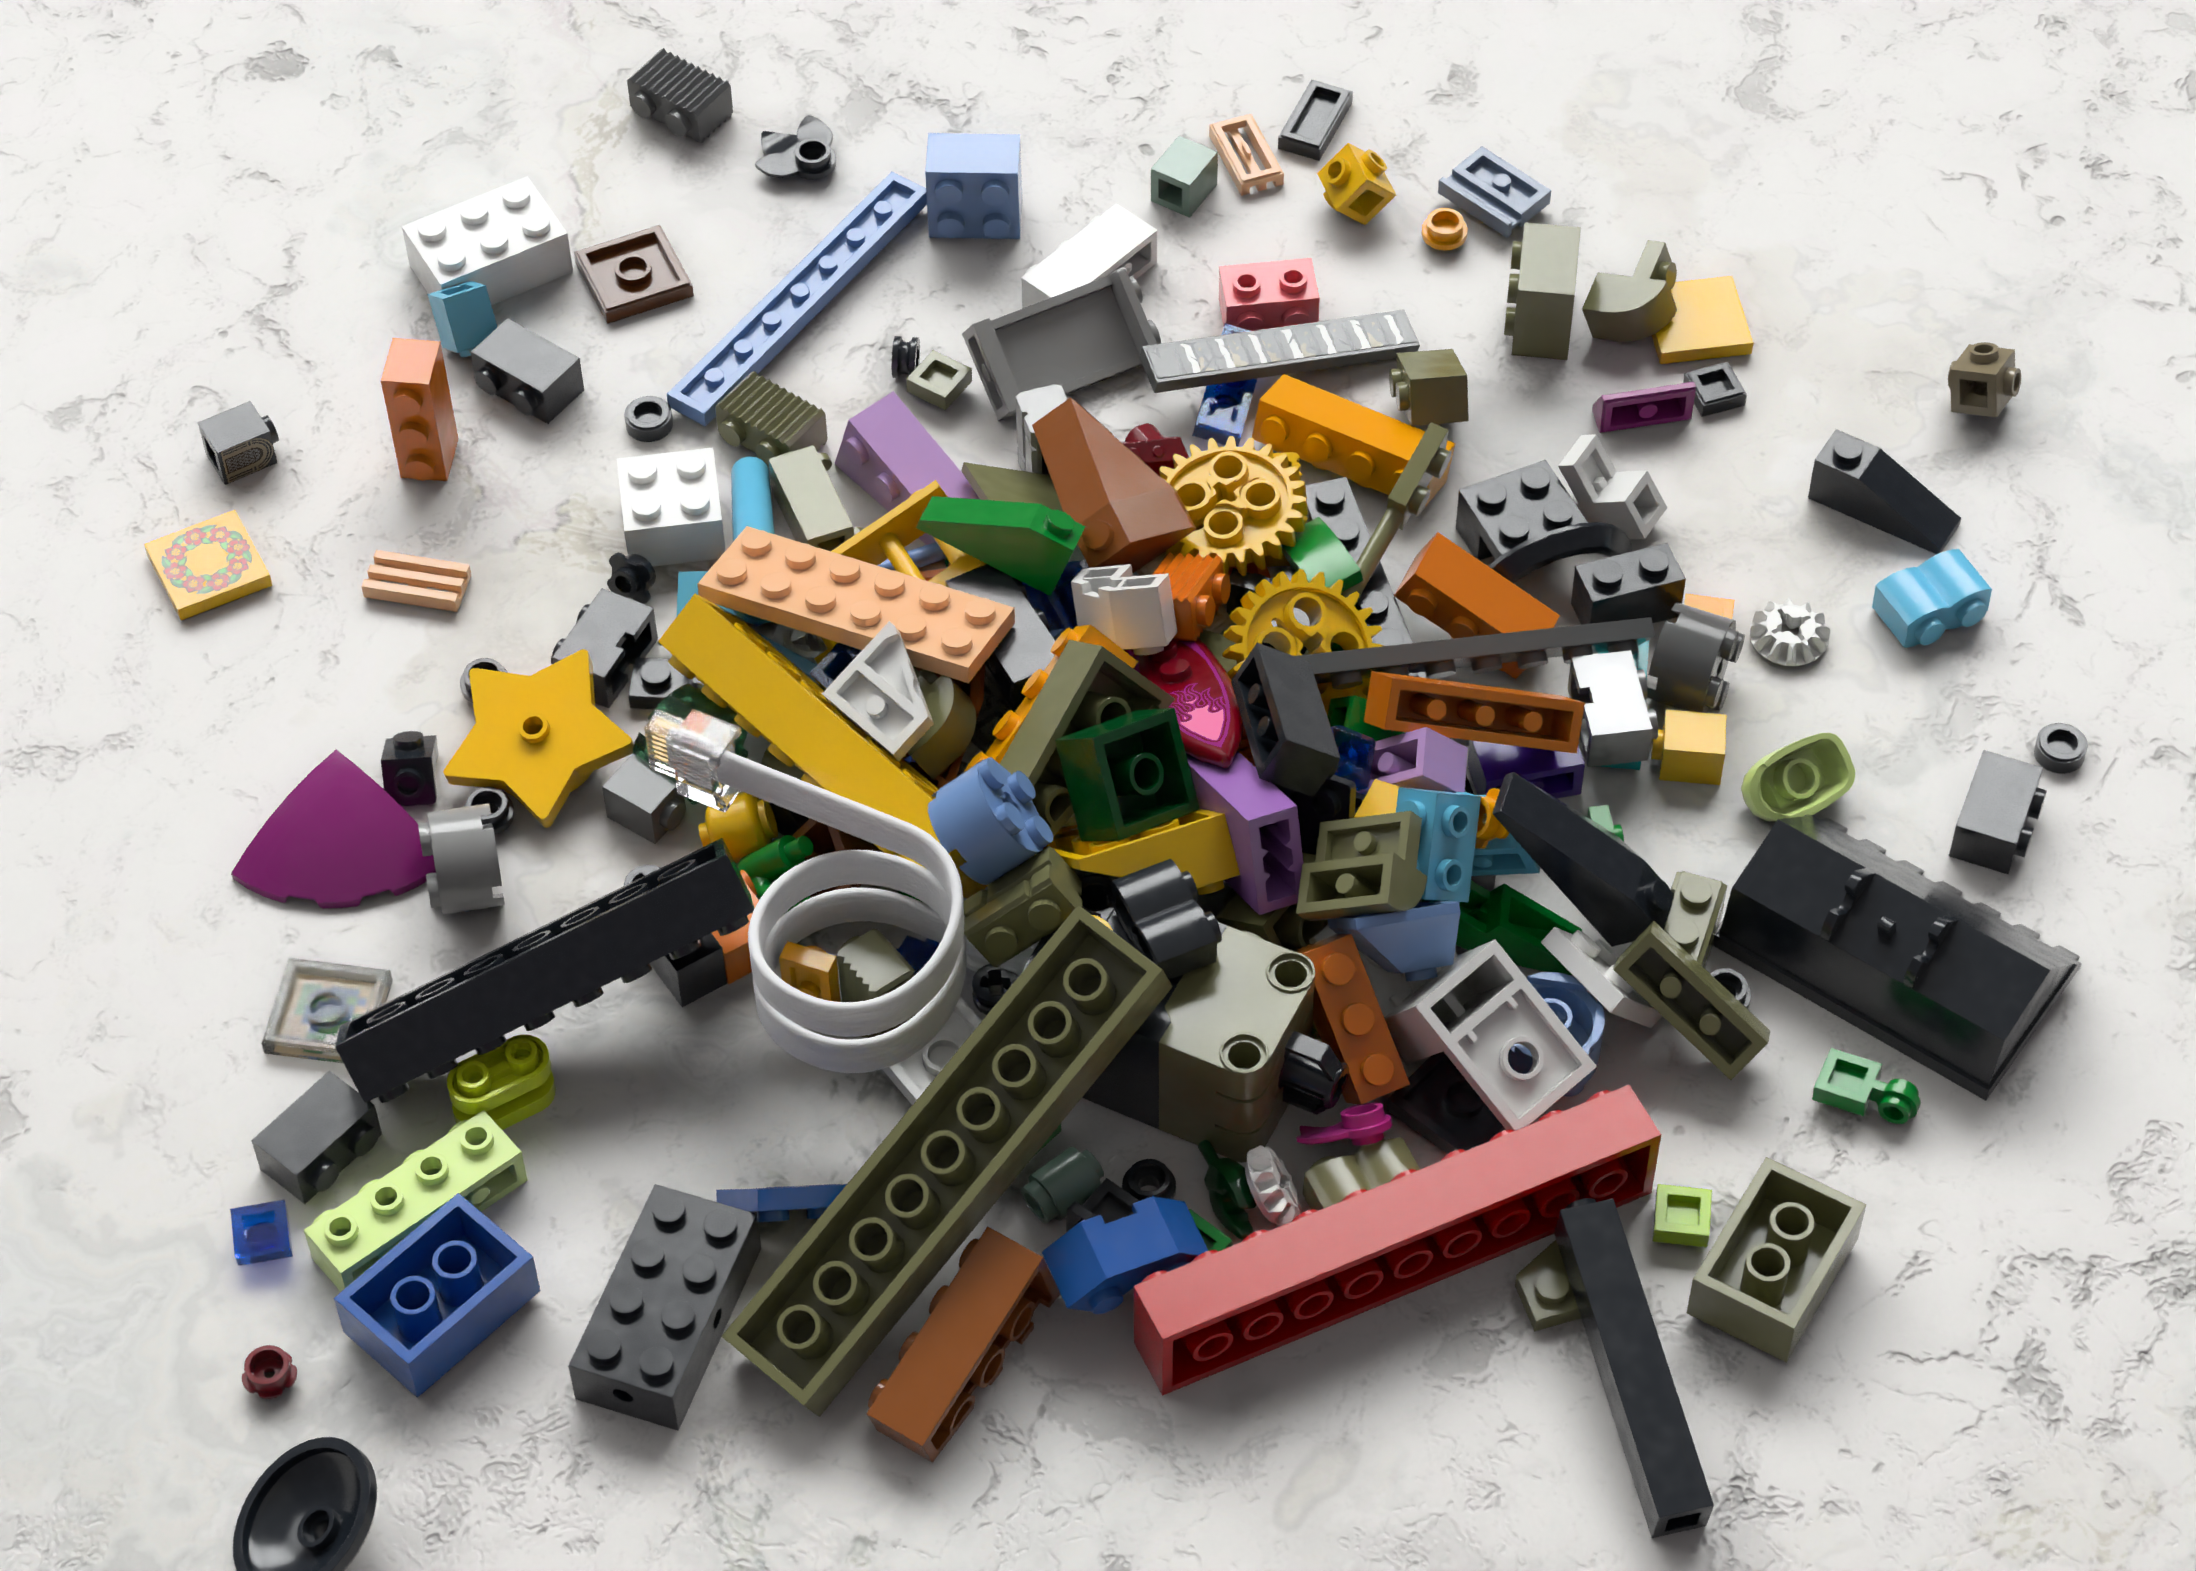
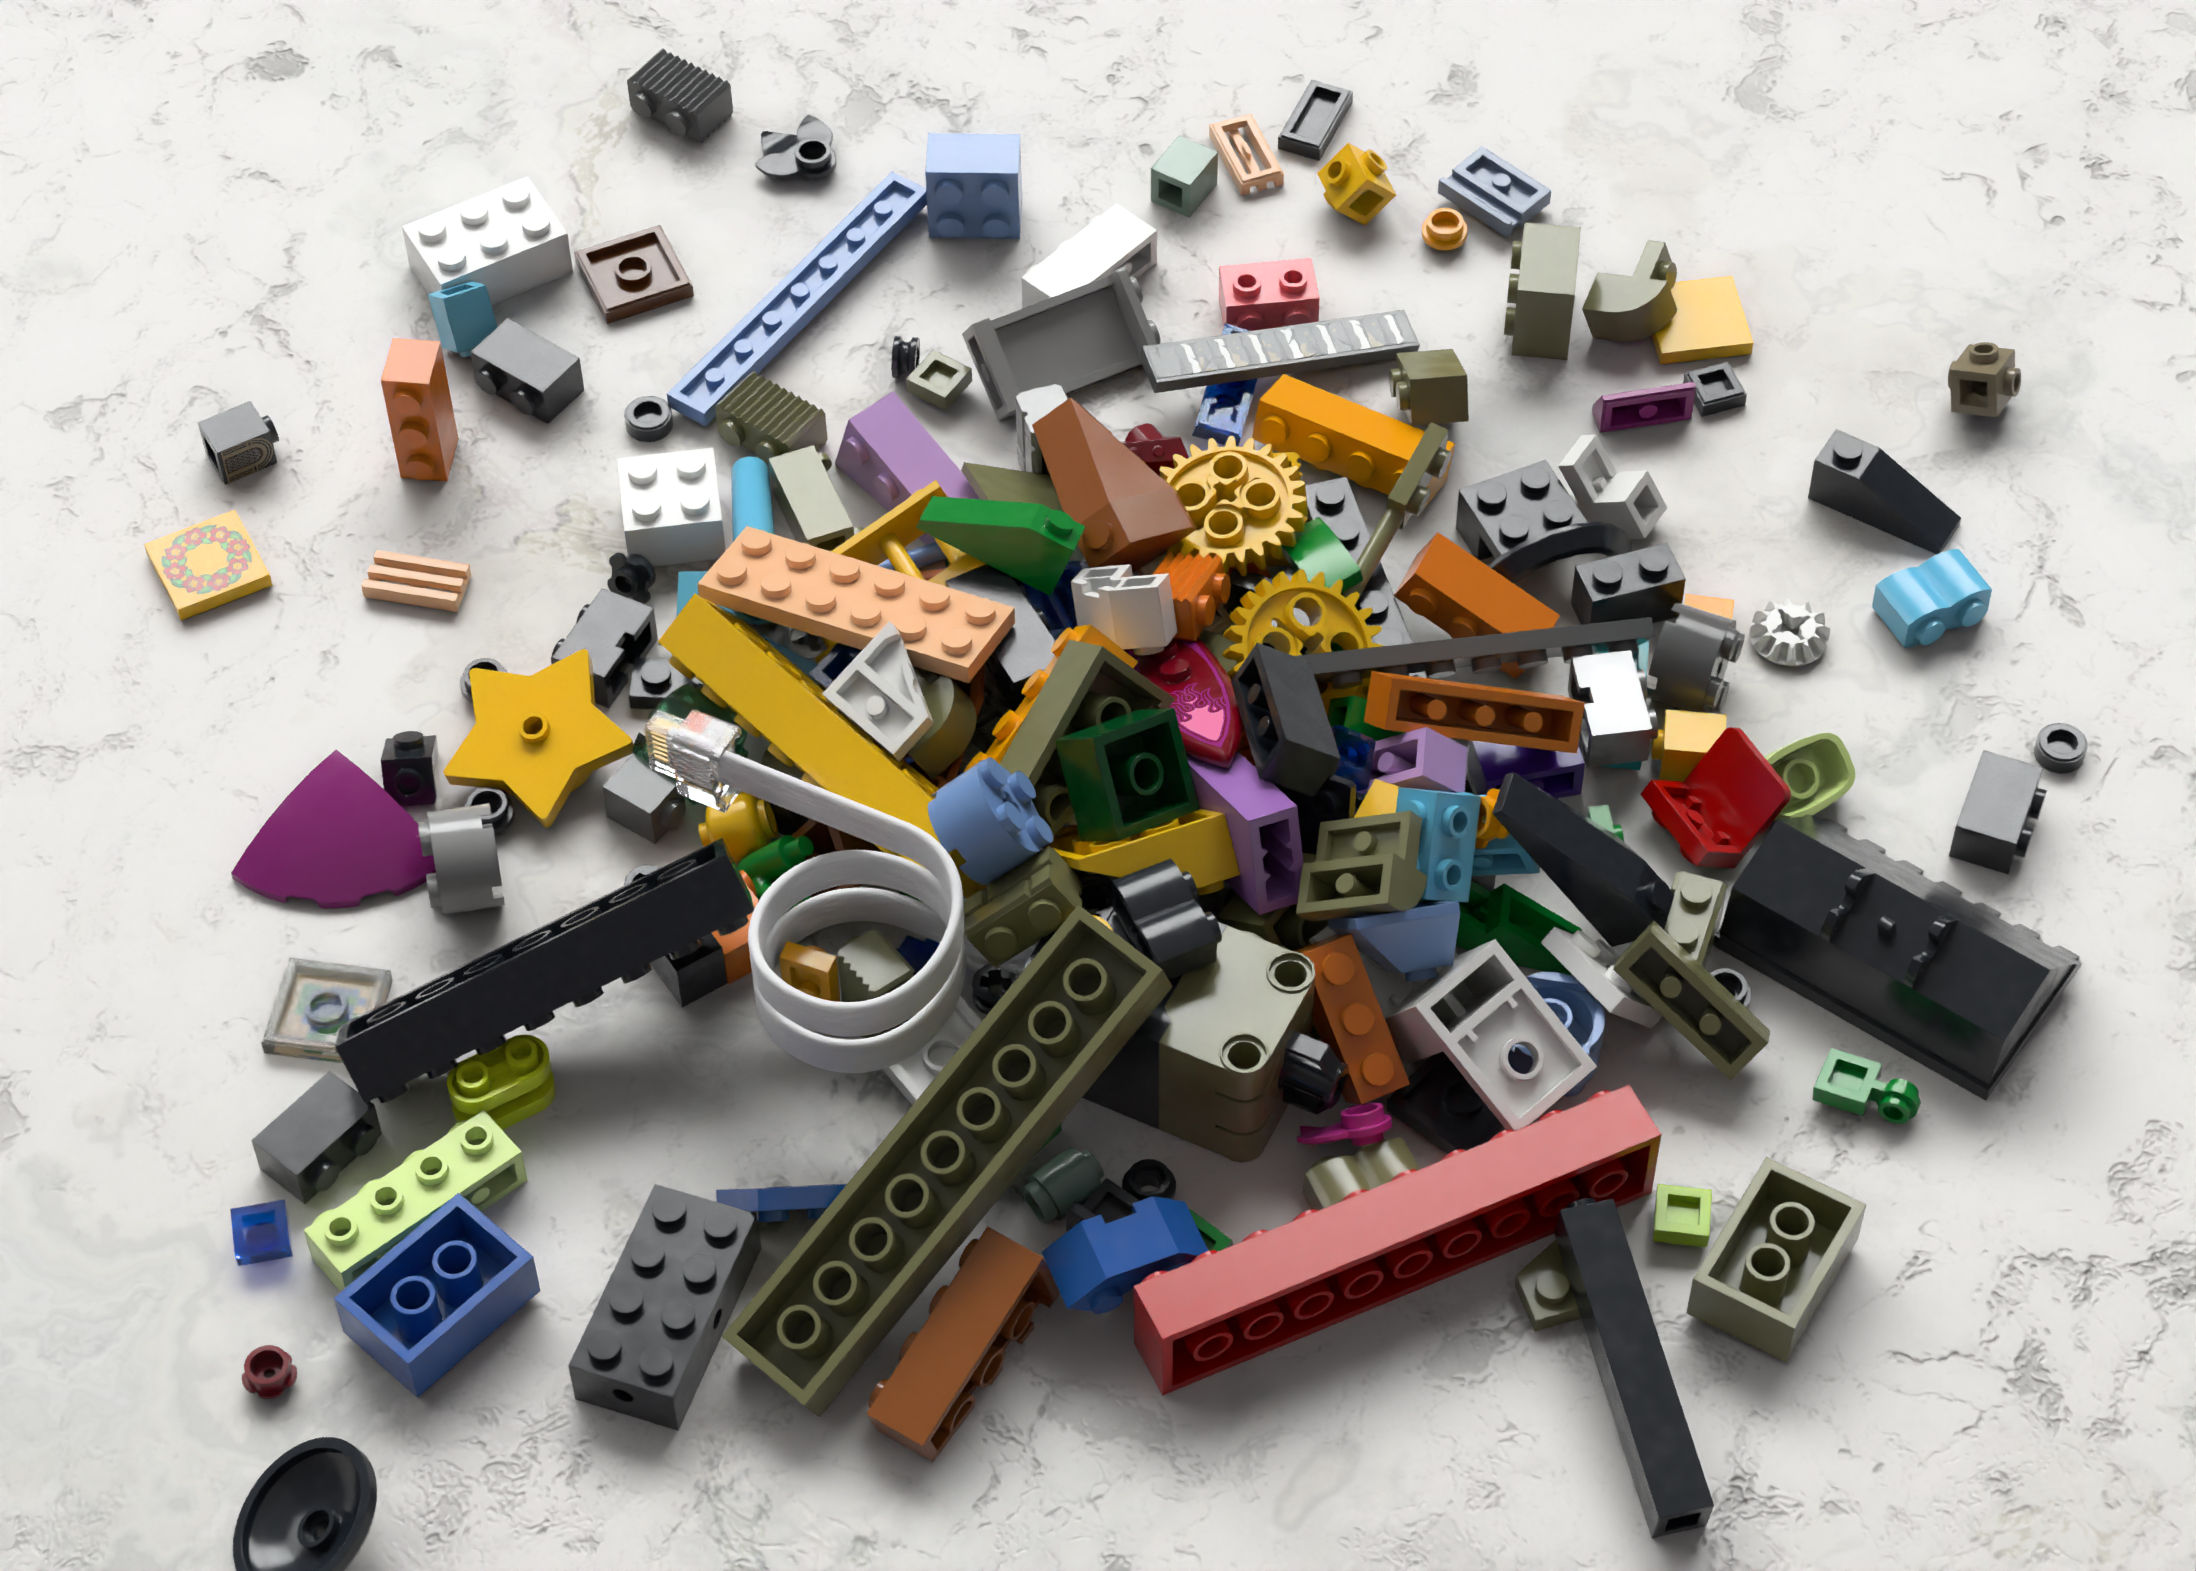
dark green hand [1198,1140,1257,1240] -> none
white gear [1245,1145,1302,1227] -> none
none -> red bracket [1640,727,1791,868]

